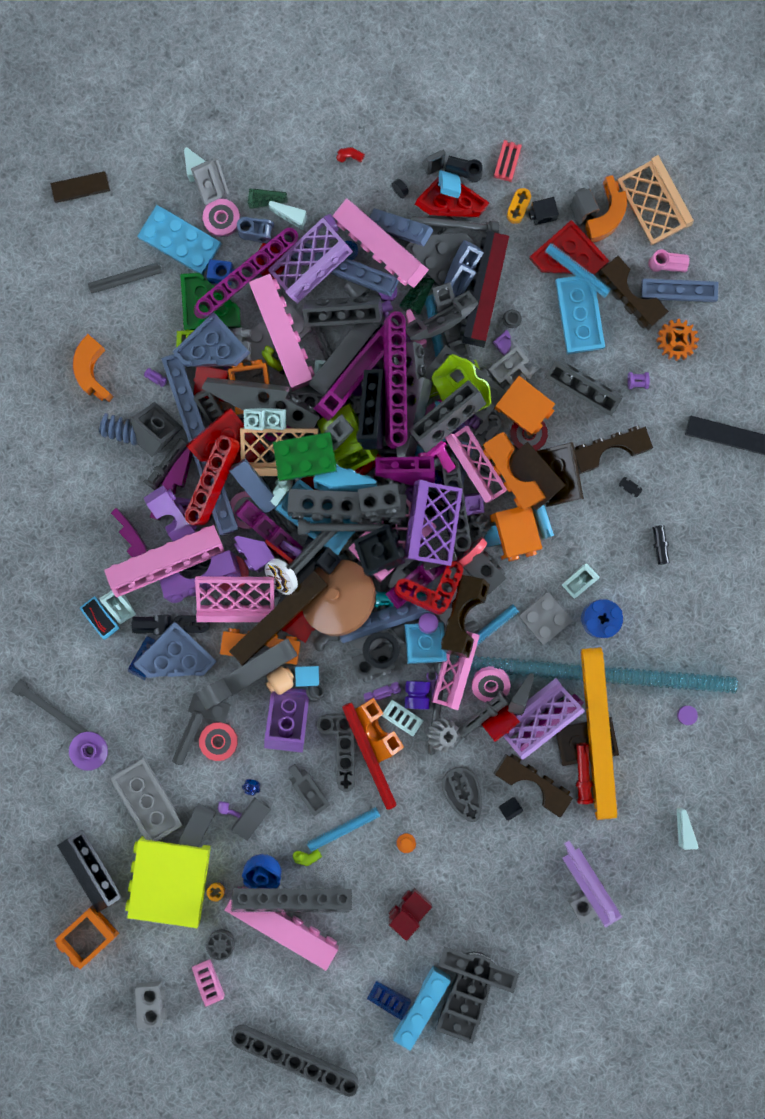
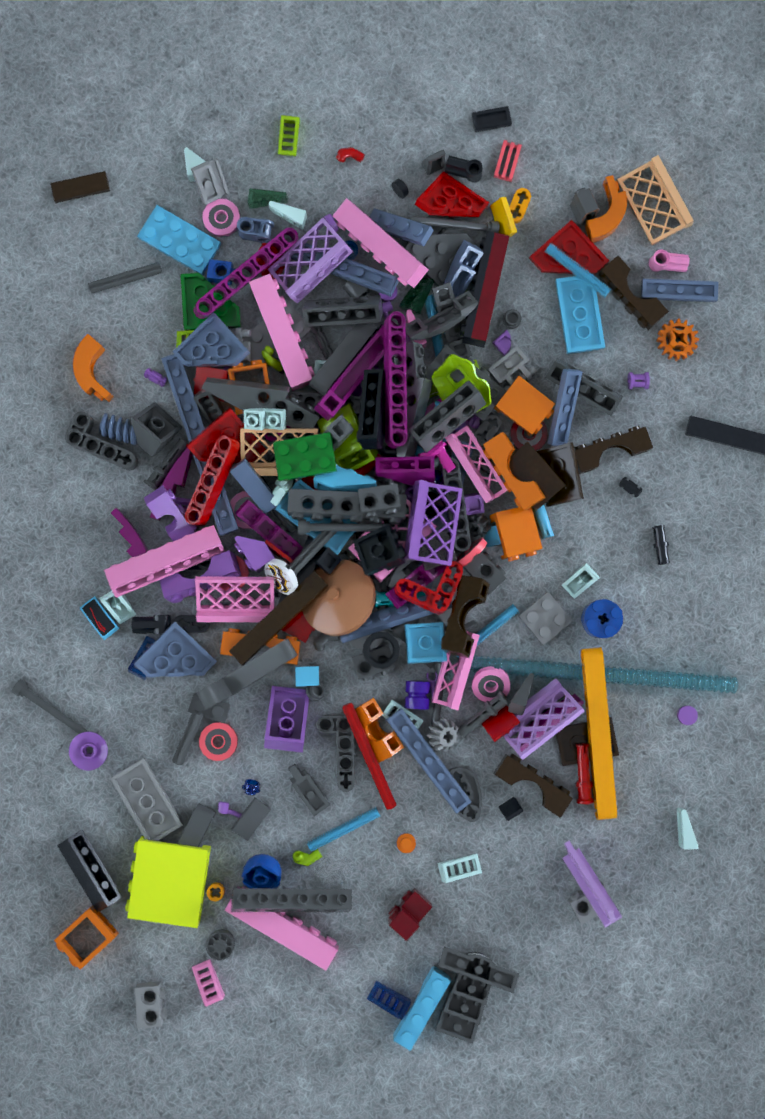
dark grey beam [231,1024,358,1097] -> none
light nougat head [265,666,295,695] -> none
medium lavender tile [280,541,303,557] -> none
medium lavender axle [364,682,401,702] -> none
medium lavender tile [418,613,438,634] -> none
medium azure slope [438,170,461,198] -> none
black brick [528,197,559,226] -> none
none -> dark grey beam [65,411,138,470]
none -> lime slope [278,115,300,156]
none -> sand blue tile [386,708,472,814]
none -> light aqua slope [438,853,482,883]
none -> black tile [472,106,512,133]
none -> yellow tile [490,197,517,238]
none -> sand blue plate [547,369,583,446]

